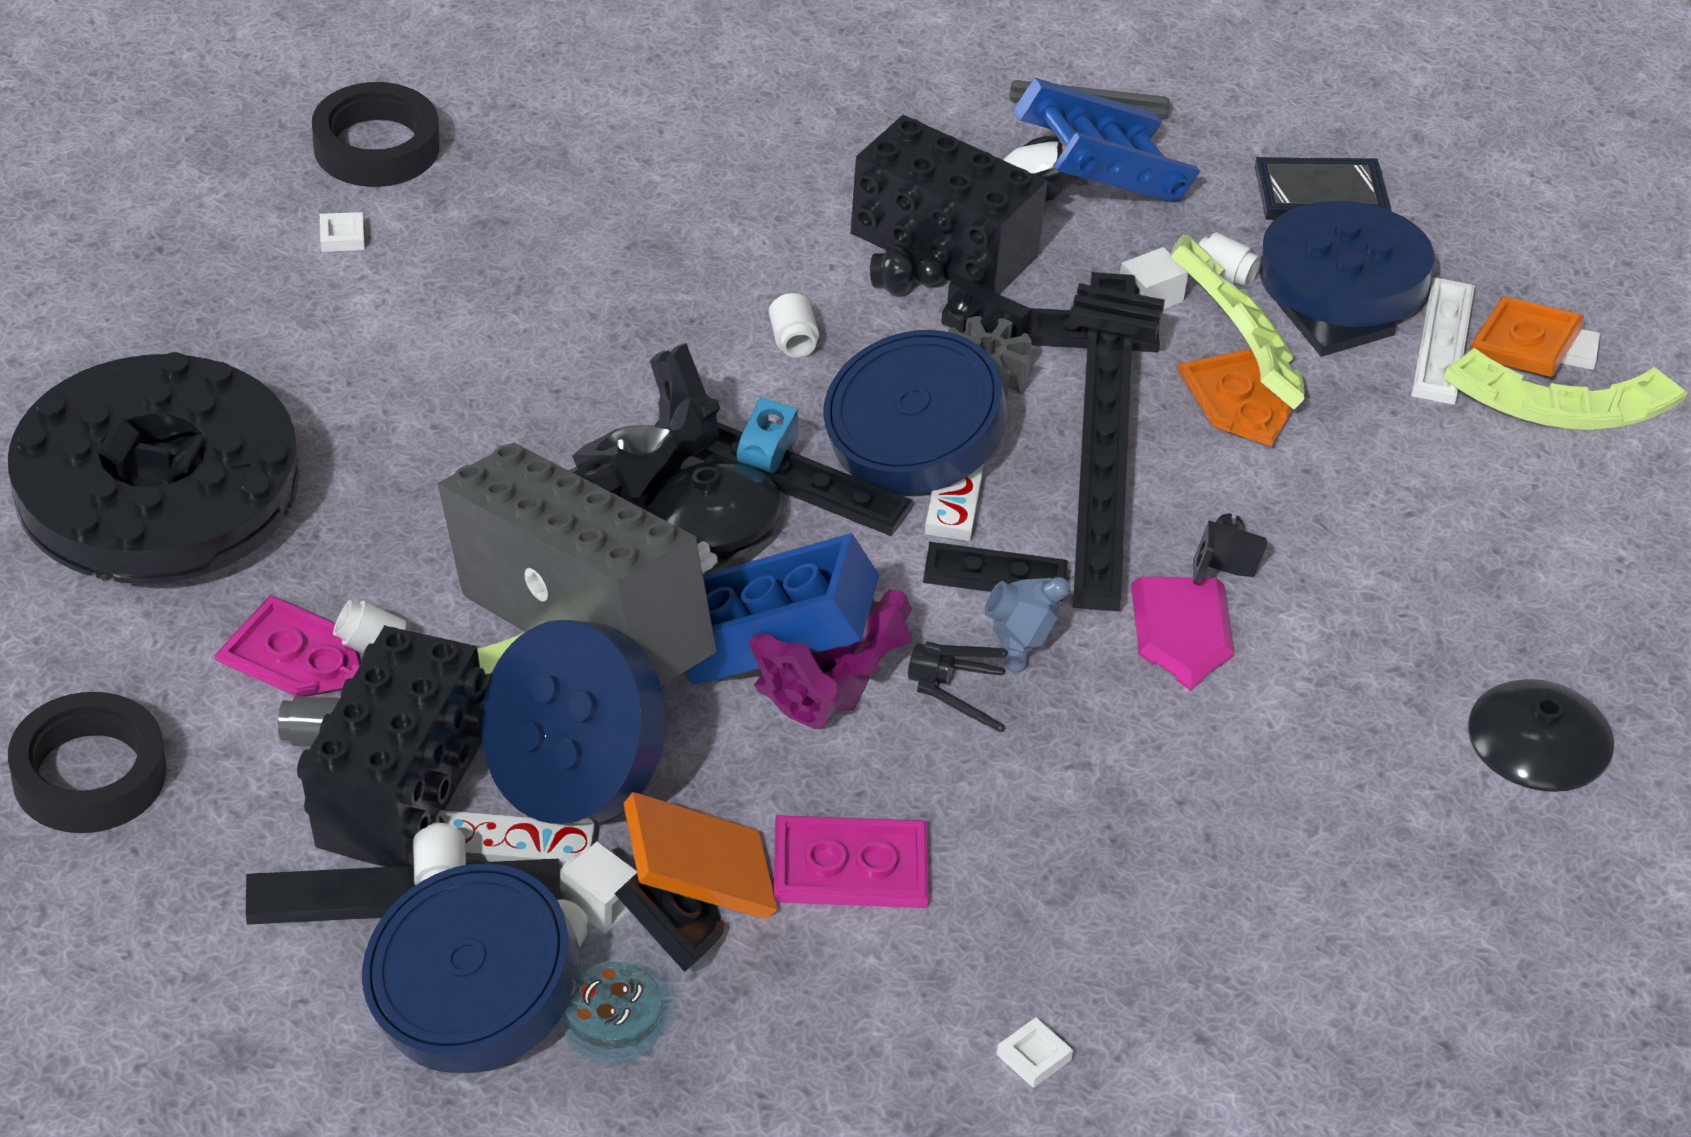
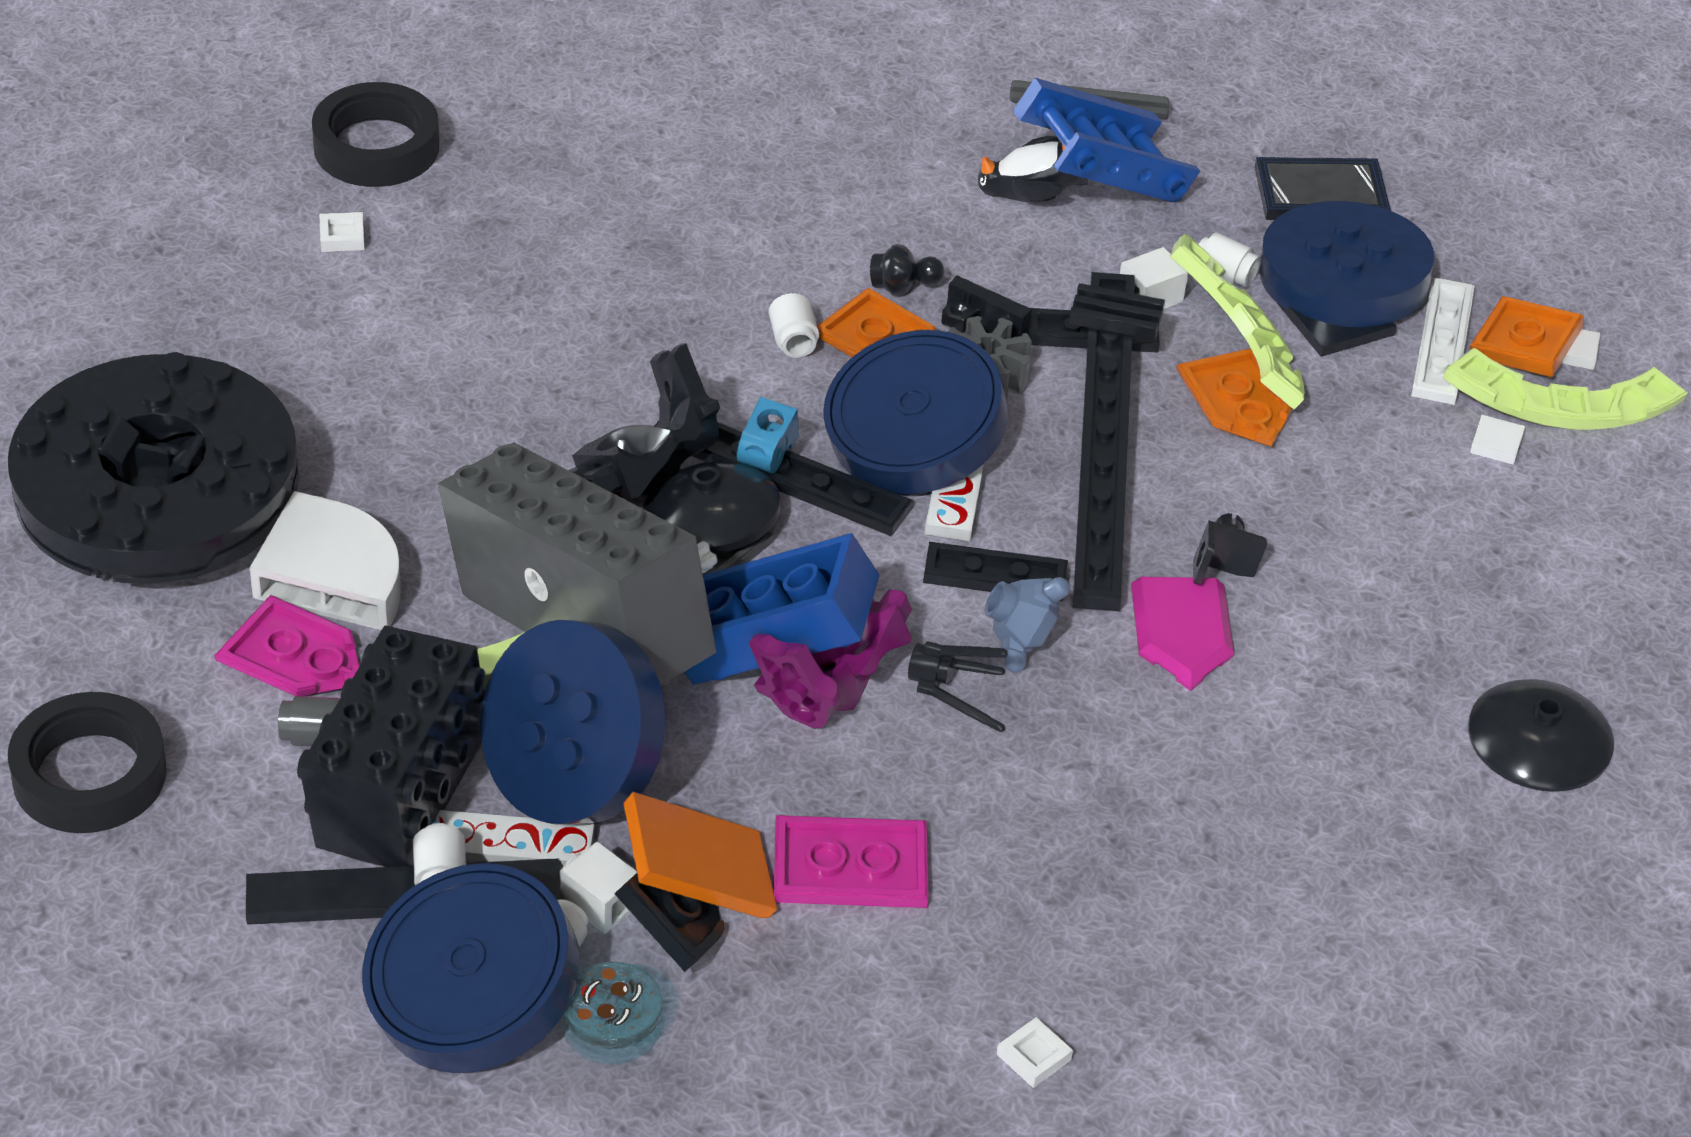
white brick [333,600,406,654] -> none
black brick [850,114,1047,294] -> none
none -> white brick [250,491,401,630]
none -> orange tile [817,287,936,357]
none -> white tile [1470,415,1525,465]

